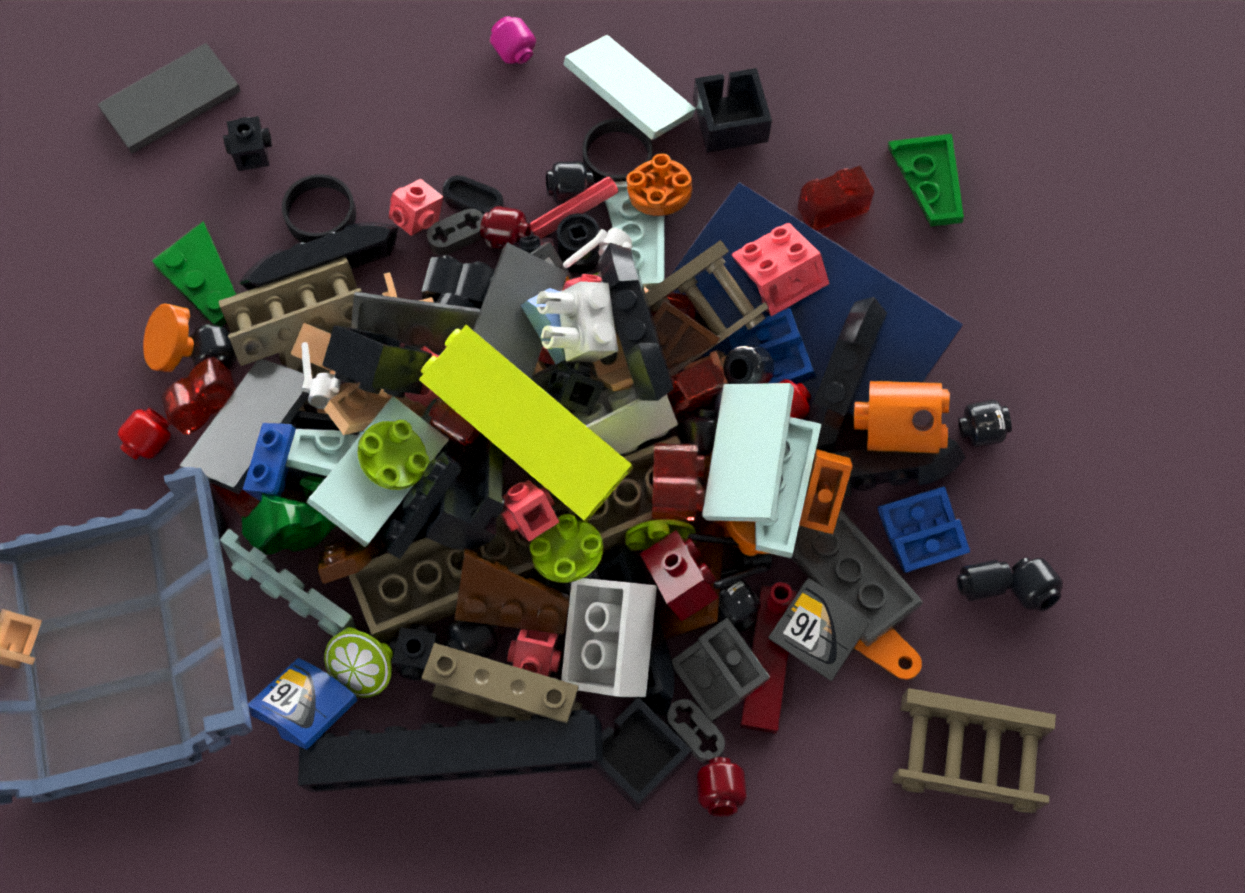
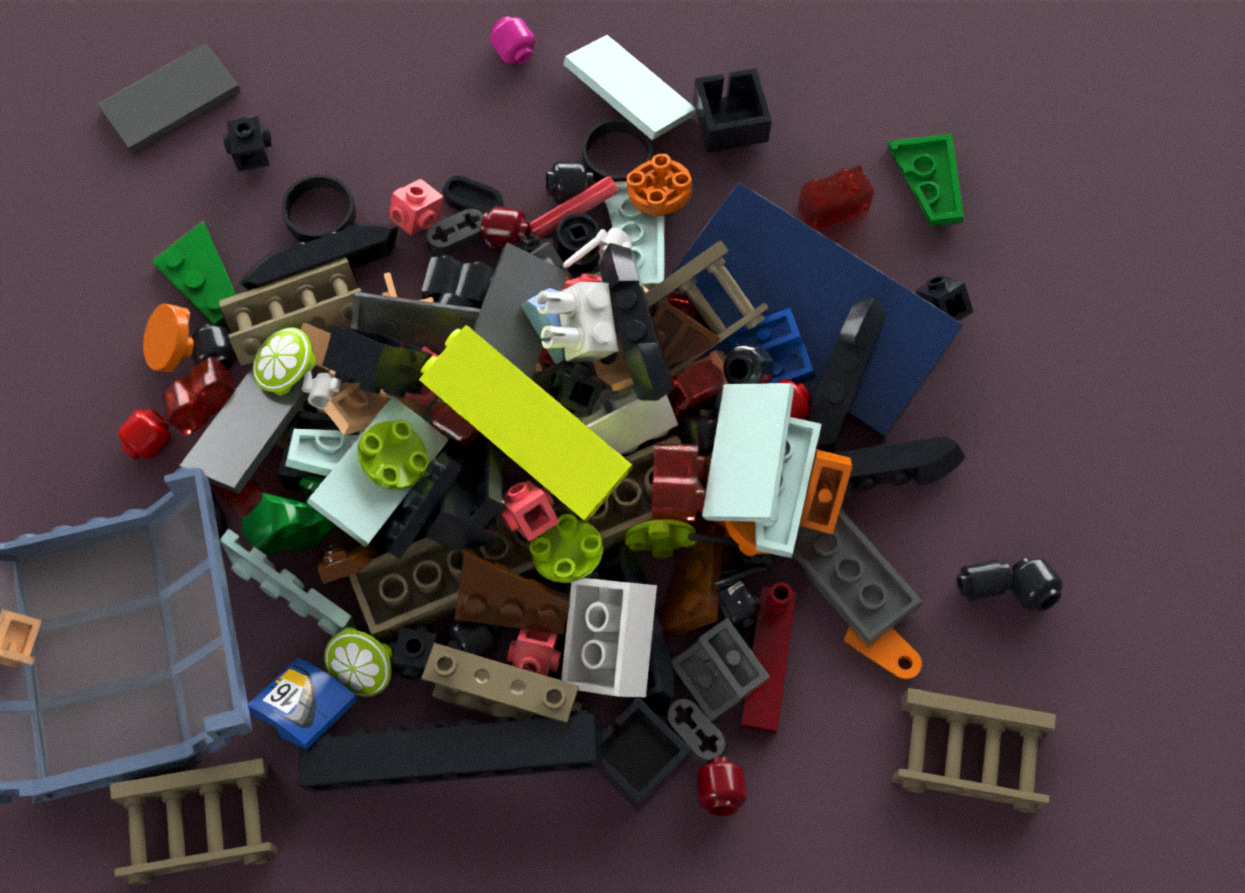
blue bracket [242,423,296,501] -> none
dark red brick [640,530,719,621] -> none
coral bracket [732,223,830,316] -> none
slope [768,578,871,682] -> none
orange cylinder [854,381,950,454] -> none
blue slope [877,486,970,573] -> none
black head [958,400,1012,447] -> none
none -> dark tan fence [110,758,278,886]
none -> dish [253,327,317,396]
none -> black brick [915,275,974,321]

